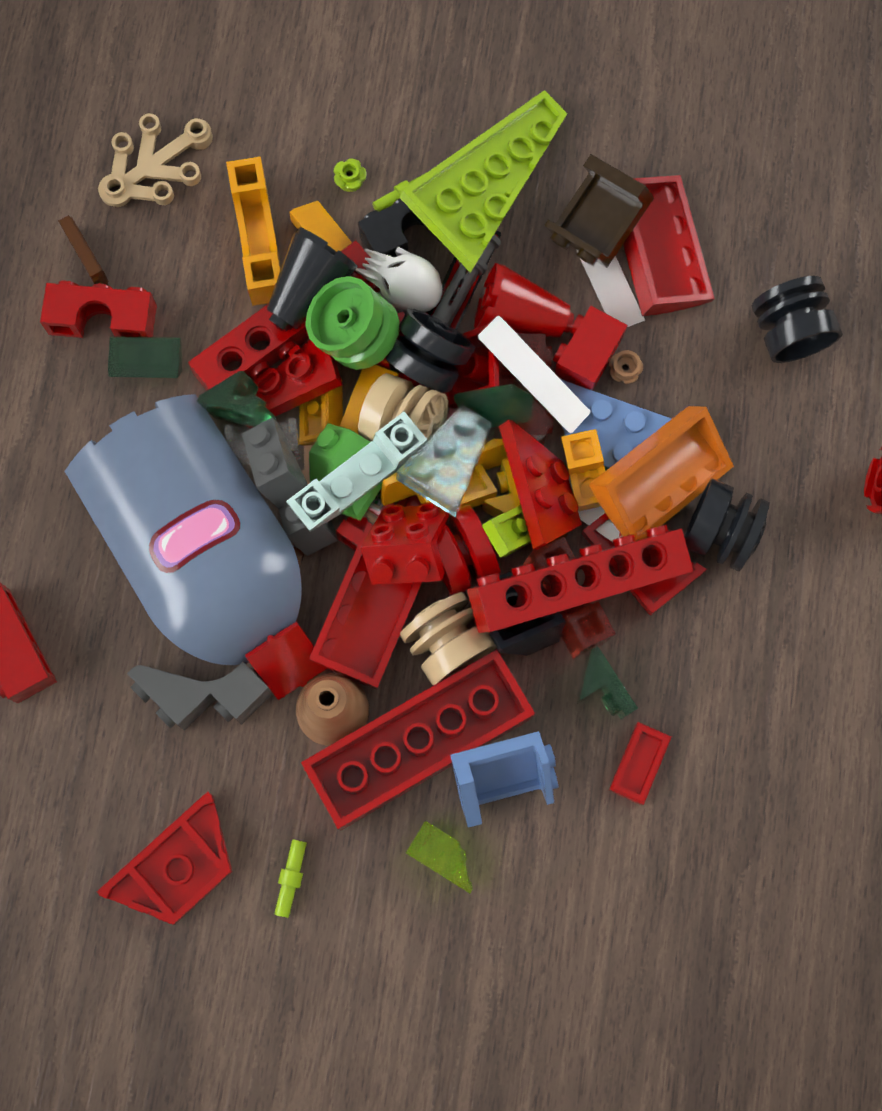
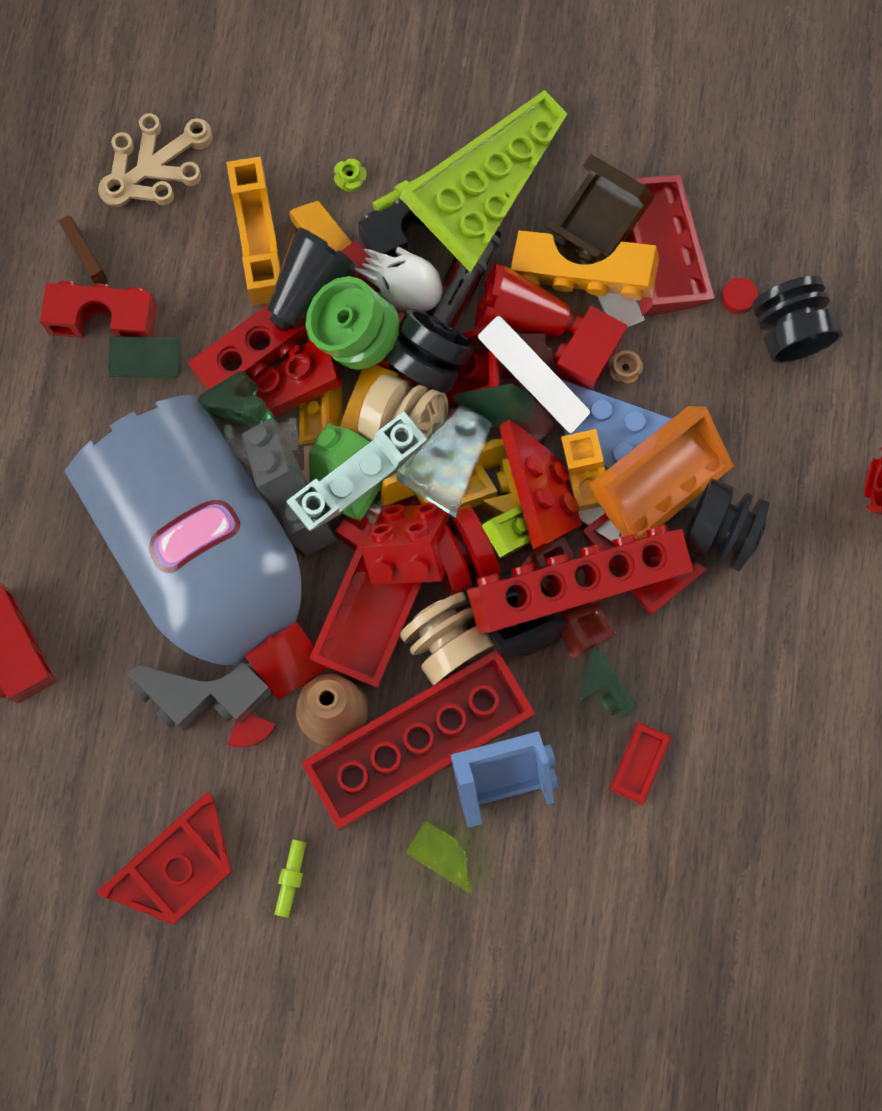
none -> red tile [227,714,277,748]
none -> light orange arch [511,230,659,300]
none -> red tile [721,277,758,314]

